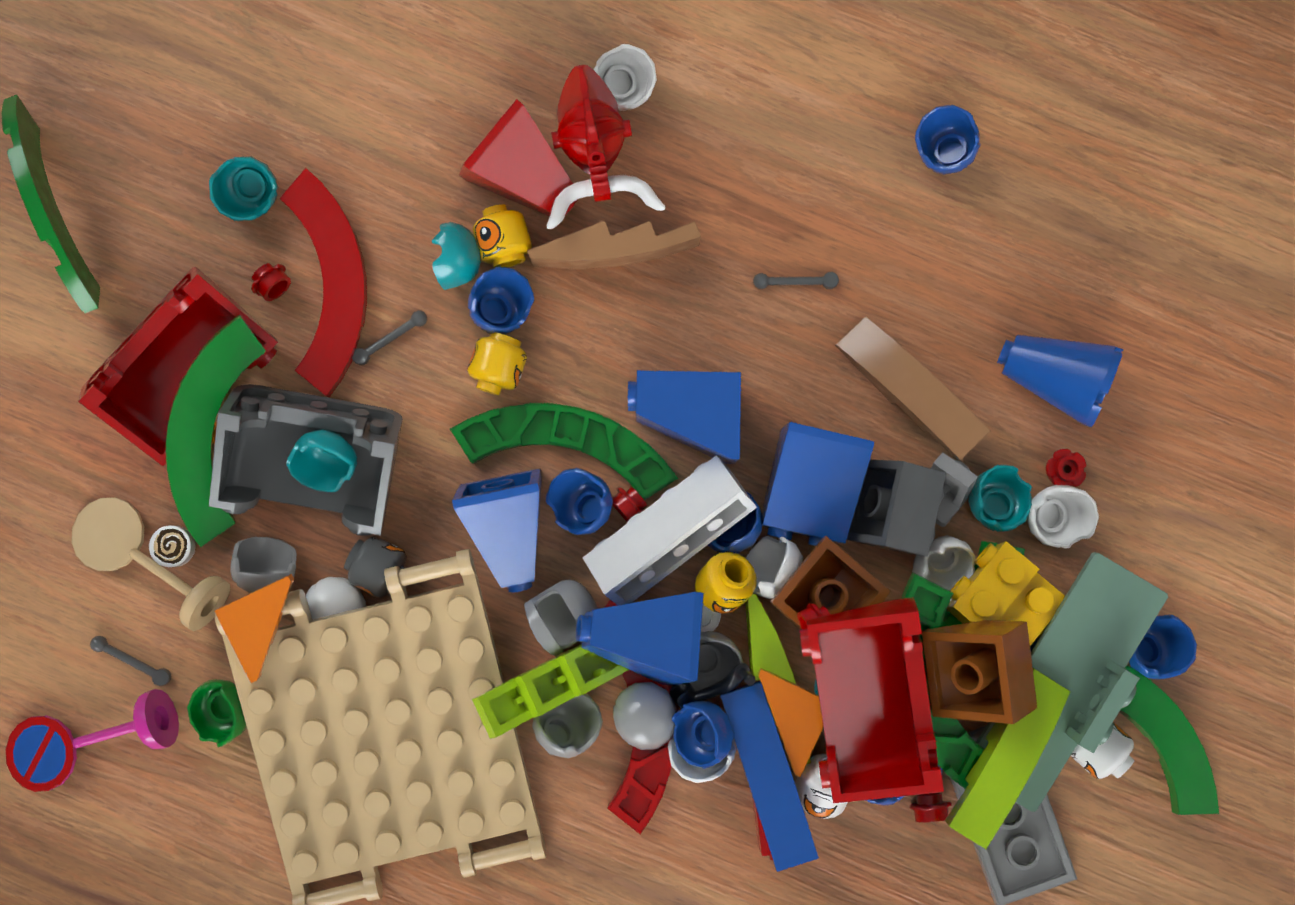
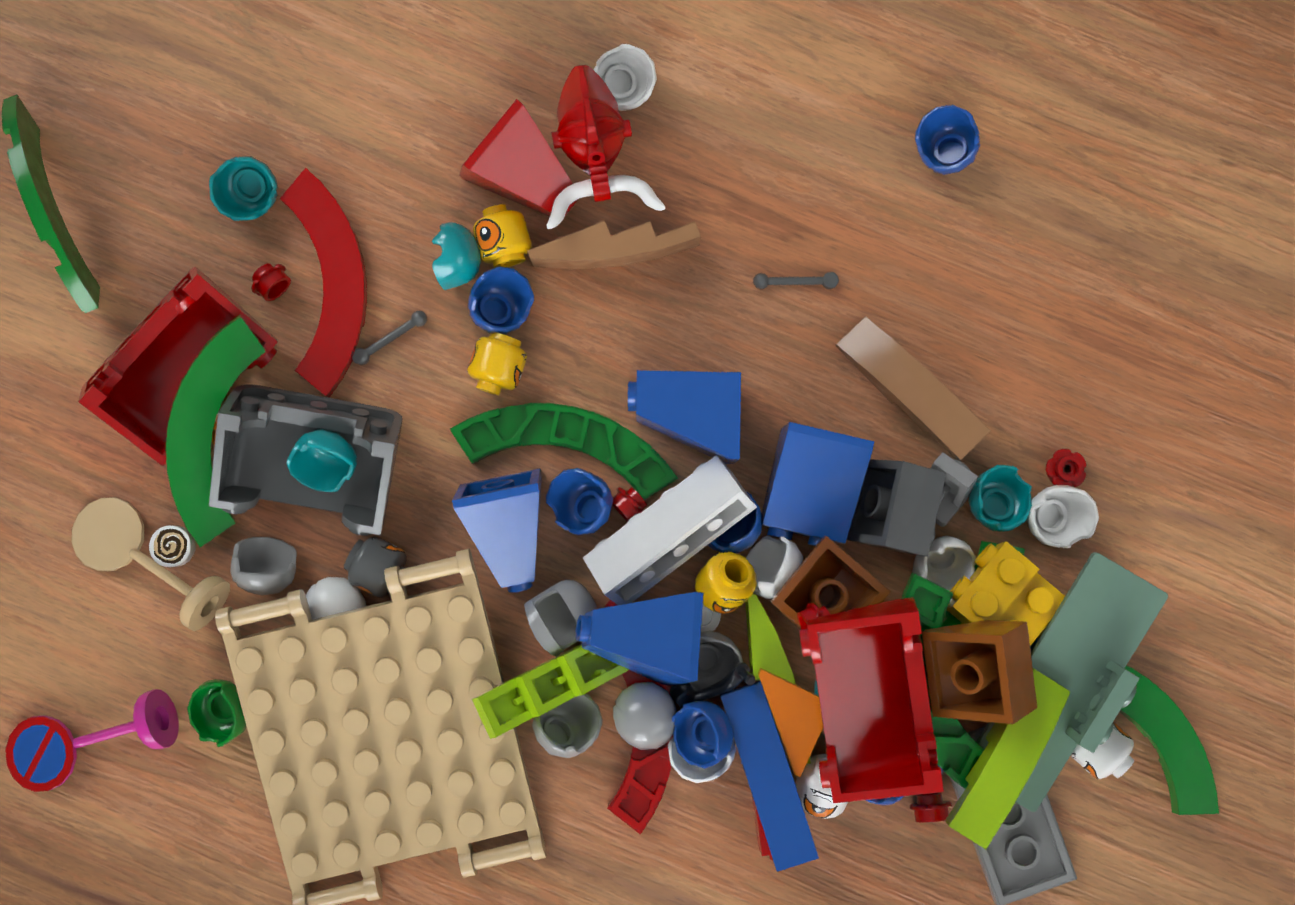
dark grey hinge [90,636,171,686] -> none
orange tile [214,574,294,683] -> none
blue cone [997,335,1123,427] -> none
blue hair [1129,614,1197,679] -> none

